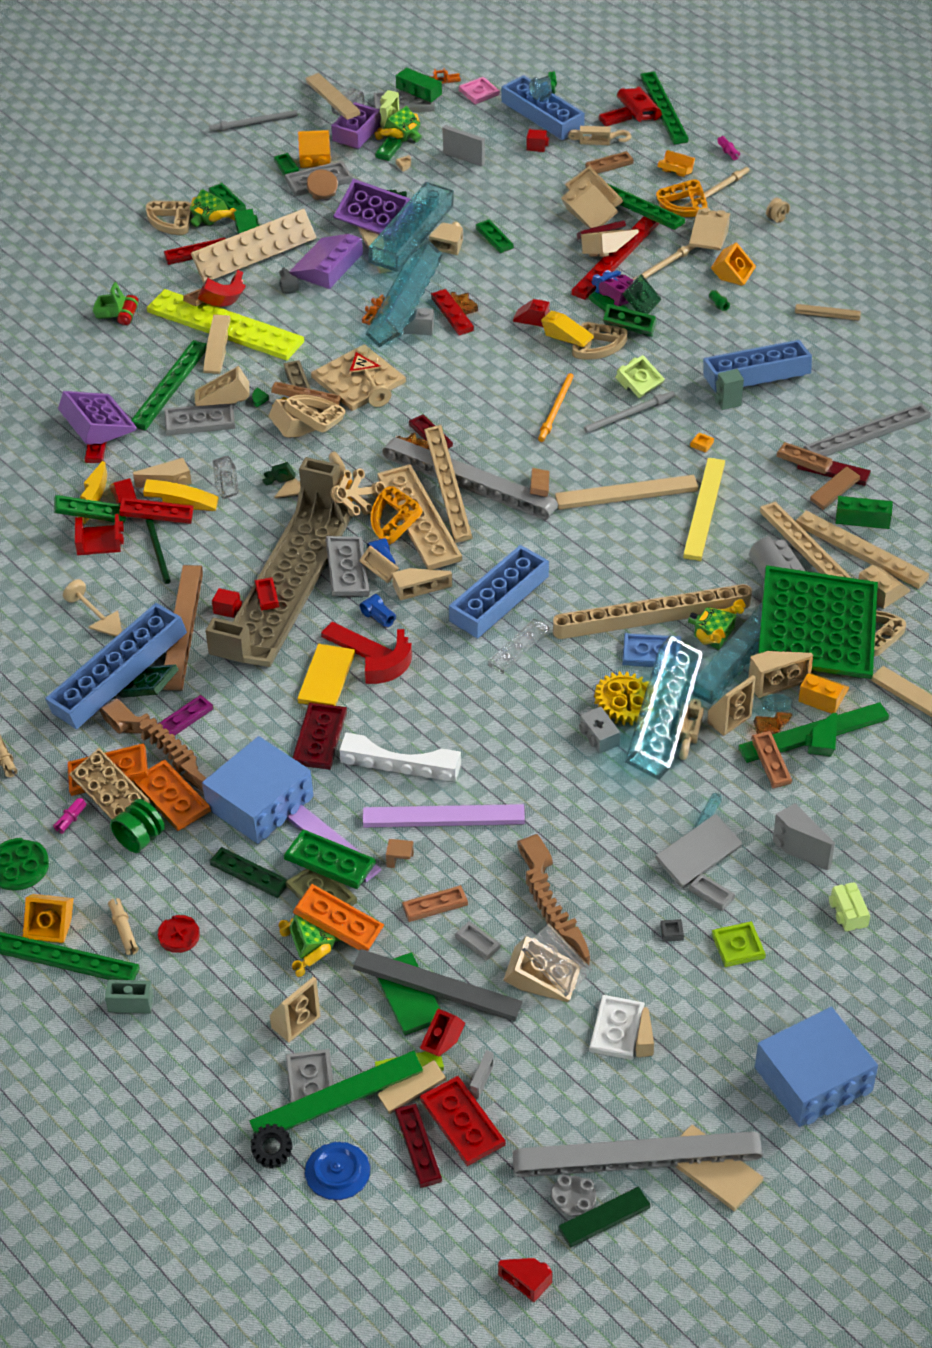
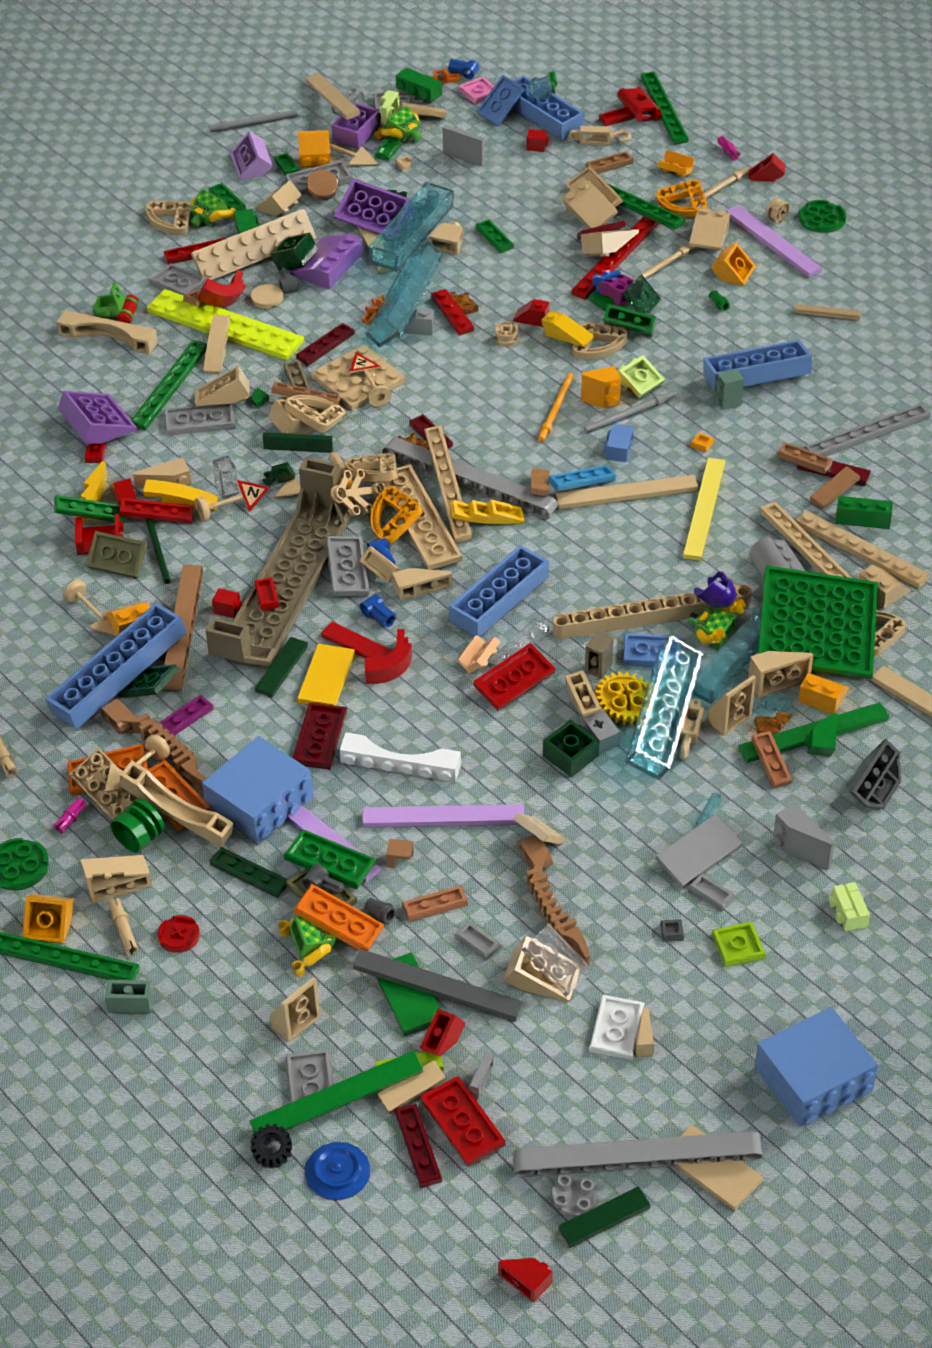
none -> tan arch [57,310,158,354]
none -> tan wedge [80,855,152,903]
none -> olive tile [86,531,148,578]
none -> light orange slope [105,601,150,636]
none -> tan piece [105,734,170,793]
none -> tan arch [119,760,233,848]
none -> light grey tile [150,263,207,295]
none -> tan piece [195,480,270,522]
none -> lavender slope [230,131,273,180]
none -> tan tile [250,284,283,309]
none -> tan slope [255,180,301,217]
none -> dark green tile [255,637,308,697]
none -> dark green tile [262,432,333,453]
none -> dark green brick [270,232,318,271]
none -> dark red tile [296,323,355,366]
none -> dark grey axle [302,864,344,894]
none -> tan piece [330,143,378,166]
none -> tan beam [345,453,397,482]
none -> dark grey cone [365,898,396,923]
none -> tan tile [401,103,447,118]
none -> blue piece [448,59,480,79]
none -> yellow slope [450,499,524,524]
none -> light nougat bracket [457,635,500,673]
none -> red plate [473,643,556,711]
none -> medium blue tile [476,75,525,126]
none -> tan wheel [495,321,518,347]
none -> tan tile [514,813,565,845]
none -> dark green brick [543,719,599,777]
none -> dark azure tile [548,465,616,491]
none -> tan slope [565,670,602,717]
none -> light orange slope [581,366,621,408]
none -> dark tan brick [585,632,614,679]
none -> medium blue brick [604,423,634,462]
none -> dark purple helmet [693,571,736,609]
none -> lavender tile [726,205,822,278]
none -> red slope [749,153,785,182]
none -> green tile [798,200,846,233]
none -> dark grey wedge [847,739,901,809]

